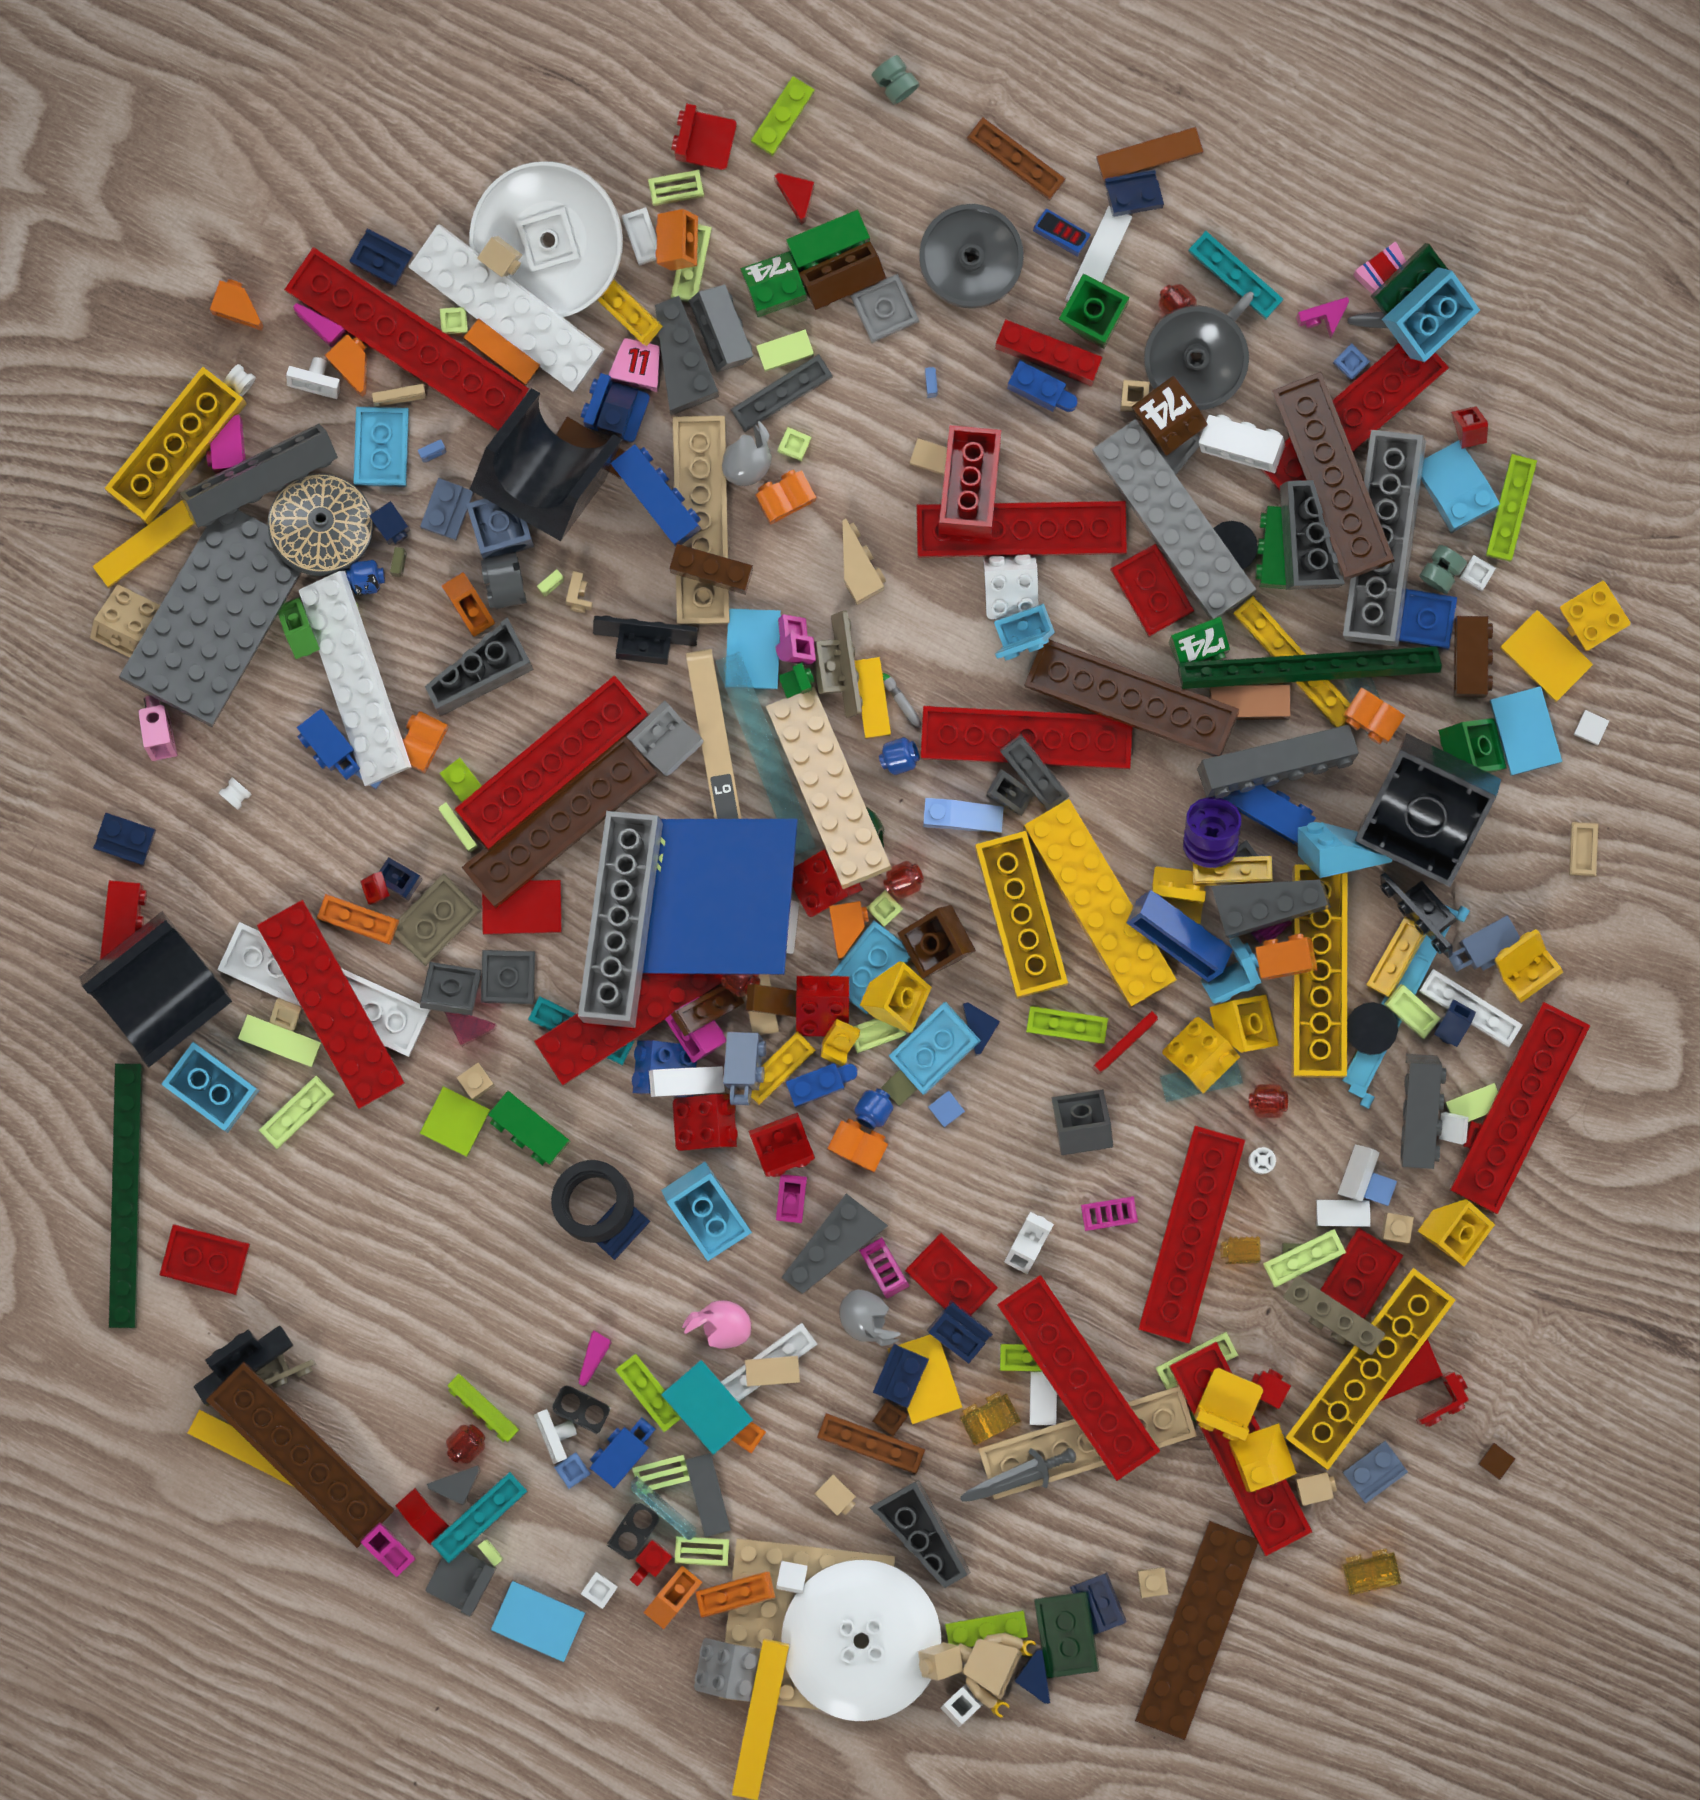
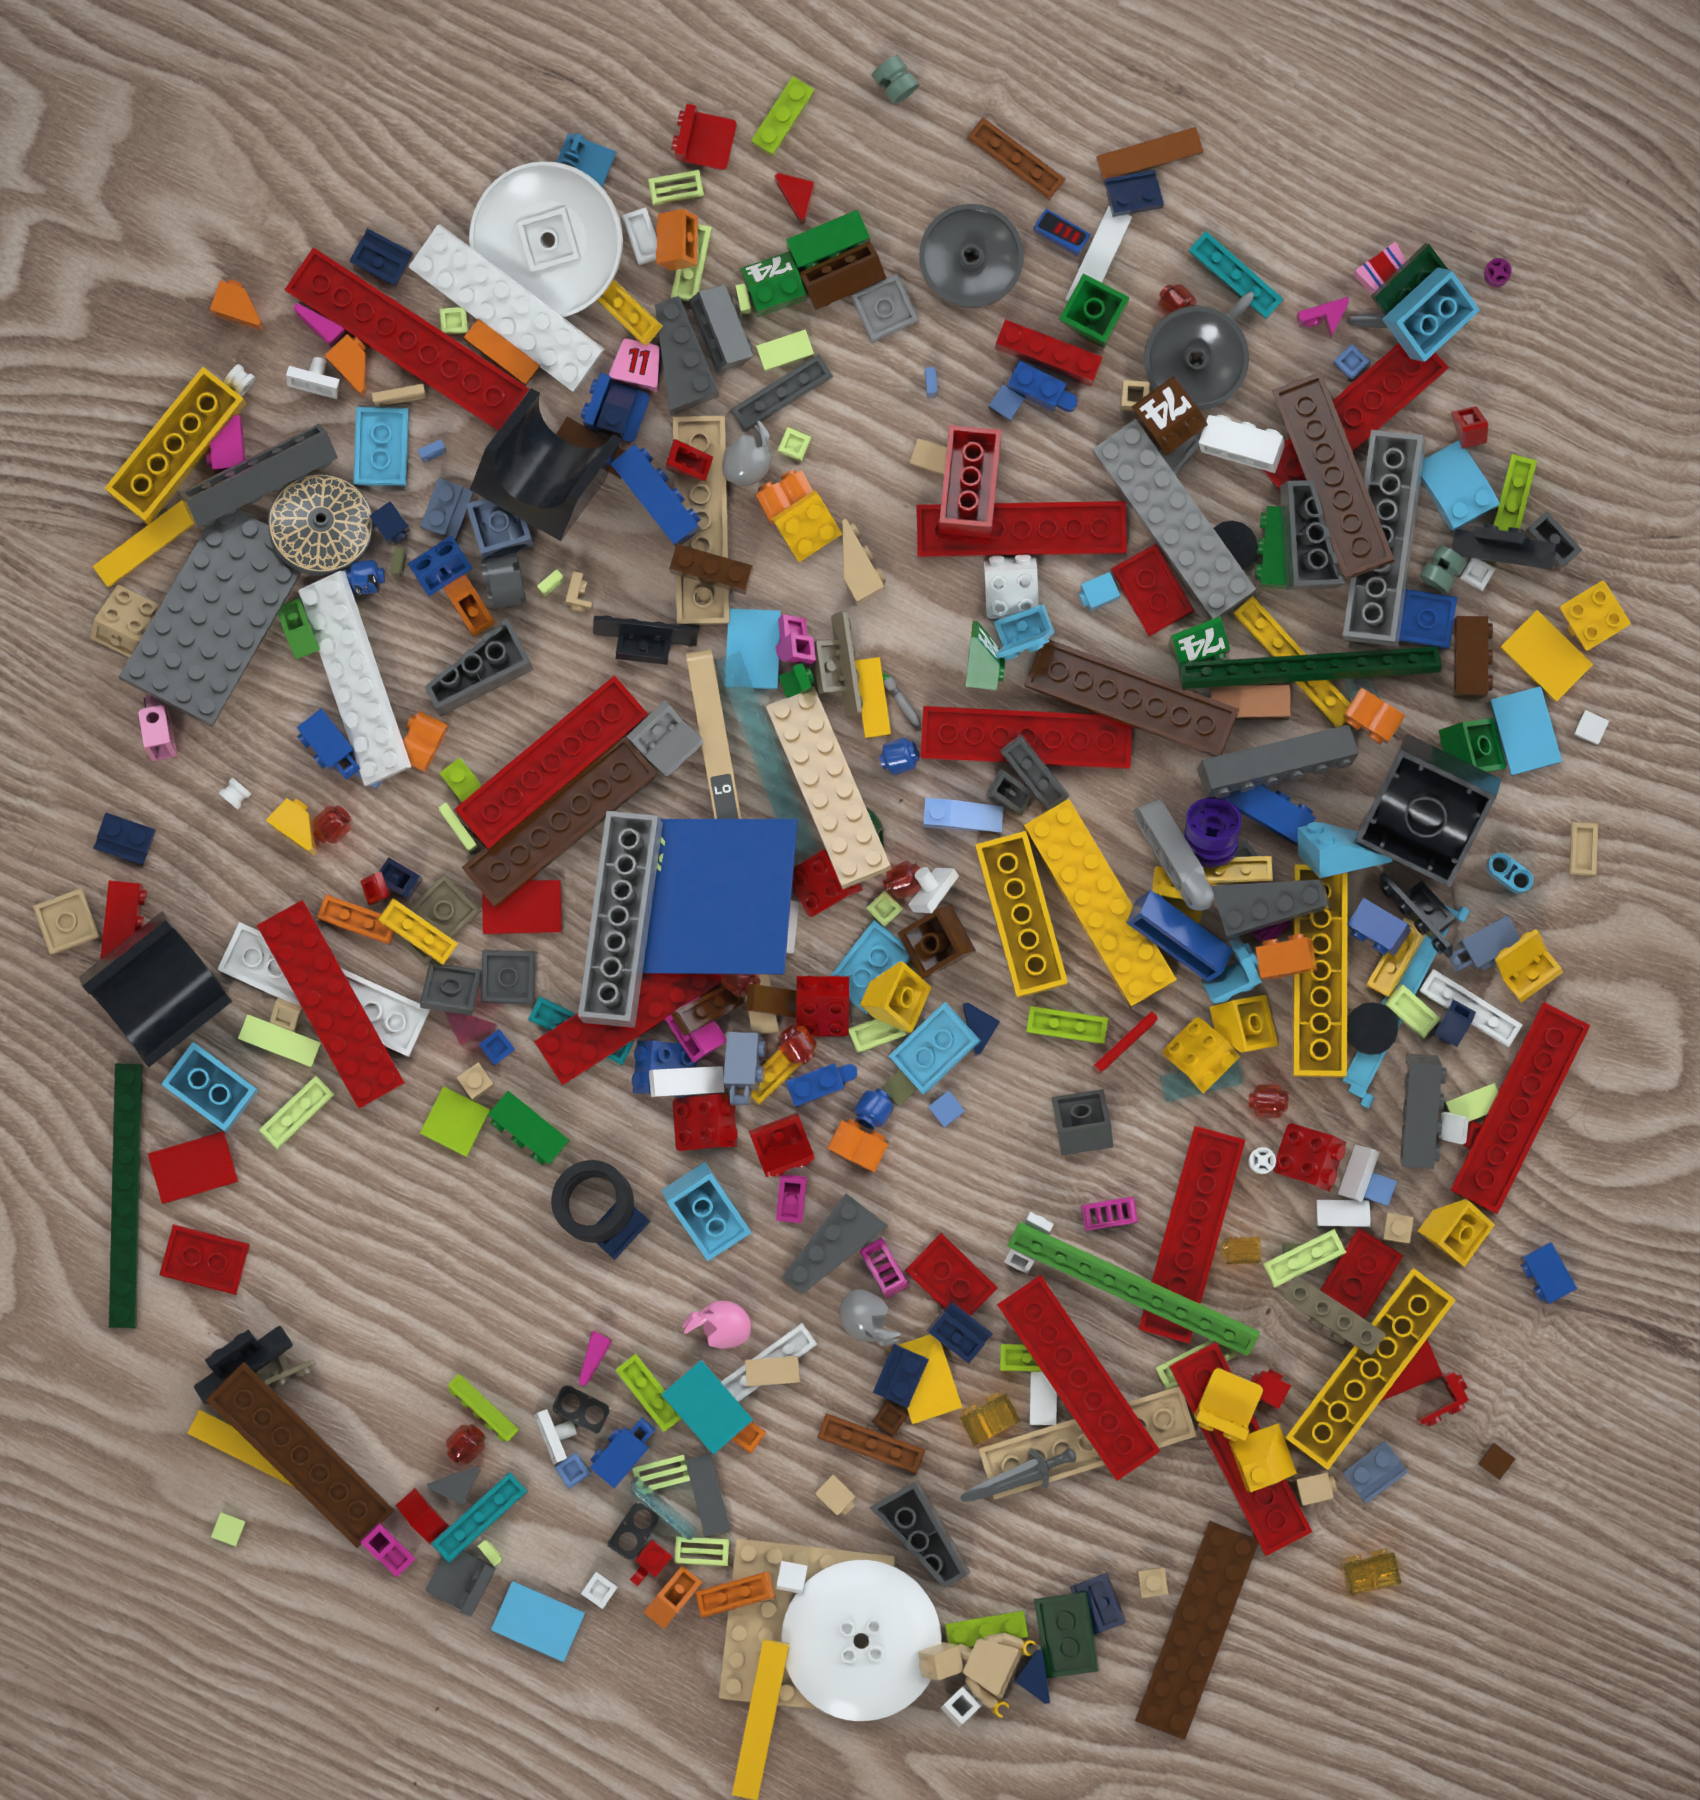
tan brick [477,236,523,277] -> none
light grey bracket [694,1638,760,1702] -> none
yellow bracket [821,1019,860,1066] -> none
orange slope [829,901,869,960] -> none
none -> tan tile [33,888,101,956]
none -> red tile [148,1131,239,1204]
none -> yellowish green tile [211,1512,246,1547]
none -> yellow slope [266,798,317,856]
none -> clear red head [312,805,352,844]
none -> yellow tile [378,898,458,965]
none -> blue brick [407,536,473,596]
none -> blue plate [478,1029,516,1066]
none -> dark azure hinge [557,133,616,187]
none -> red slope [666,439,713,481]
none -> yellowish green tile [736,284,751,316]
none -> yellow plate [771,490,842,562]
none -> clear red head [778,1024,817,1064]
none -> white tile [908,867,959,913]
none -> slope [966,621,1005,690]
none -> medium blue tile [989,385,1025,421]
none -> bright green plate [1007,1222,1260,1356]
none -> medium azure brick [1078,572,1120,612]
none -> light grey piece [1134,799,1214,911]
none -> red bracket [1273,1123,1346,1192]
none -> brick [1347,898,1411,957]
none -> black bracket [1451,524,1557,570]
none -> magenta wheel [1484,258,1512,288]
none -> medium azure beam [1486,853,1533,894]
none -> blue brick [1520,1242,1577,1304]
none -> dark grey brick [1524,511,1582,571]

